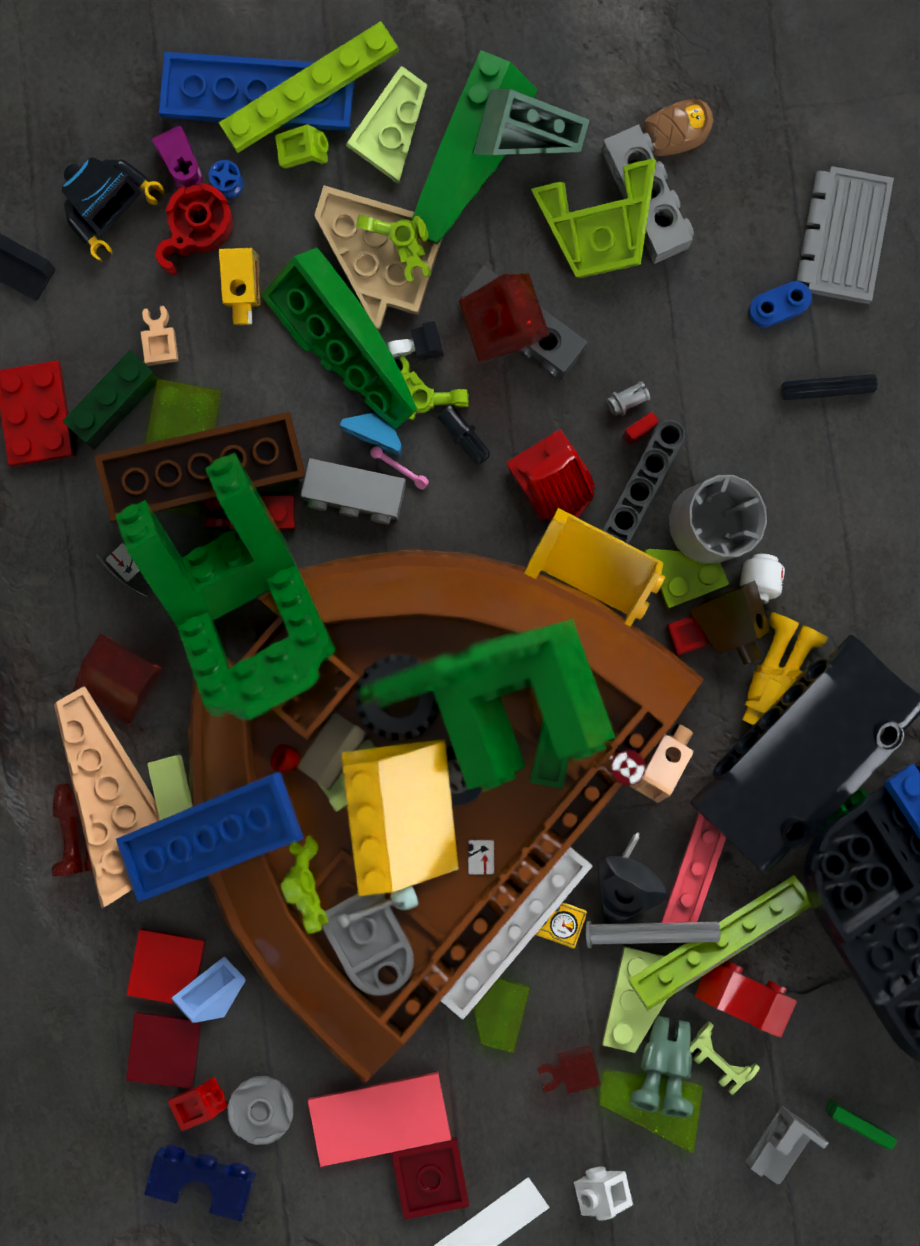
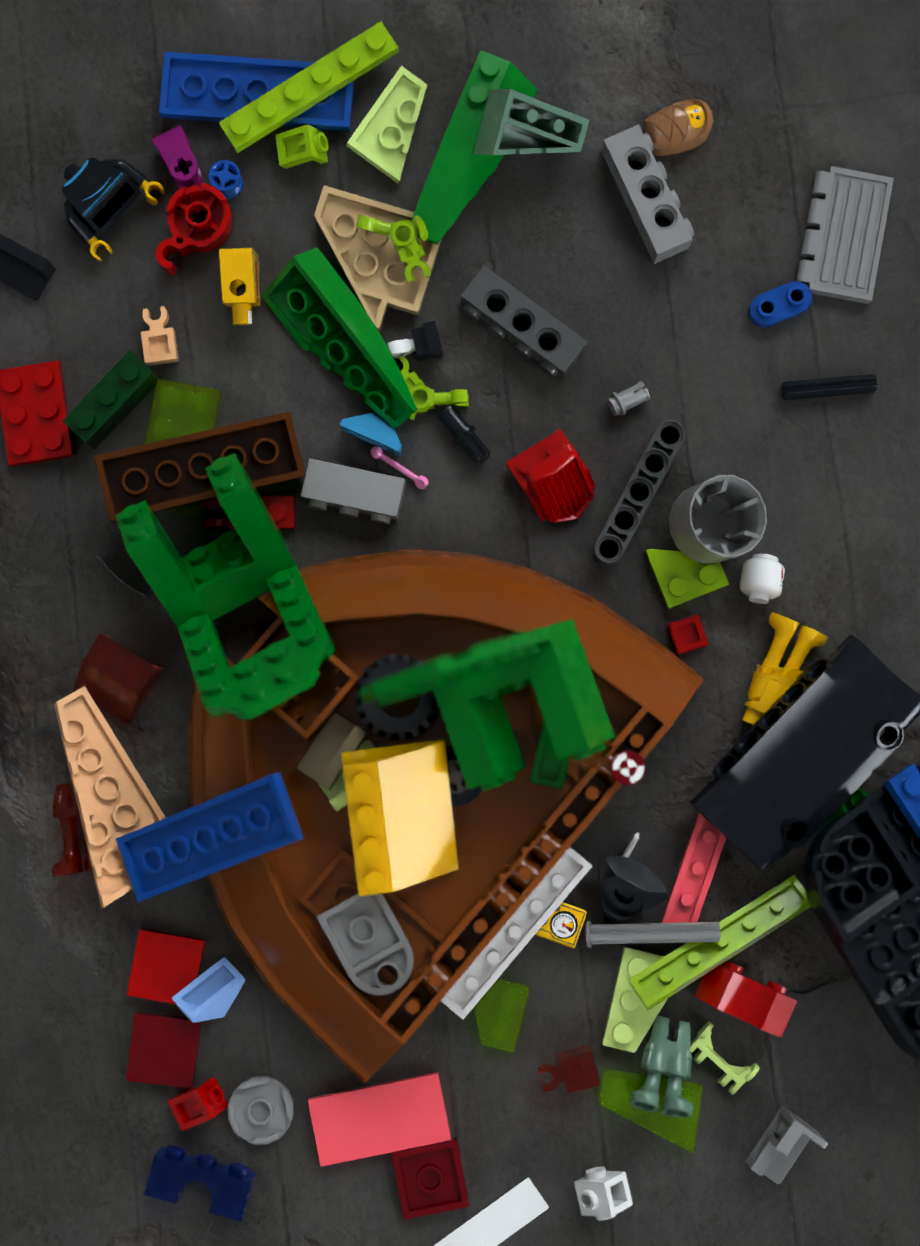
white sticker [106,543,140,582] -> none
yellowish green panel [147,755,193,820] -> none
red hinge [270,744,300,773] -> none
lime piece [281,836,328,934] -> none
hinge [337,886,419,928] -> none
clear red slope [459,274,549,362] -> none
white sticker [468,840,494,874] -> none
yellow panel [524,508,665,627] -> none
lime wing [531,158,656,278] -> none
red tile [623,412,659,445] -> none
light nougat torso [630,724,693,803] -> none
dark brown torso [690,580,769,665] -> none
green tile [825,1100,897,1150] -> none

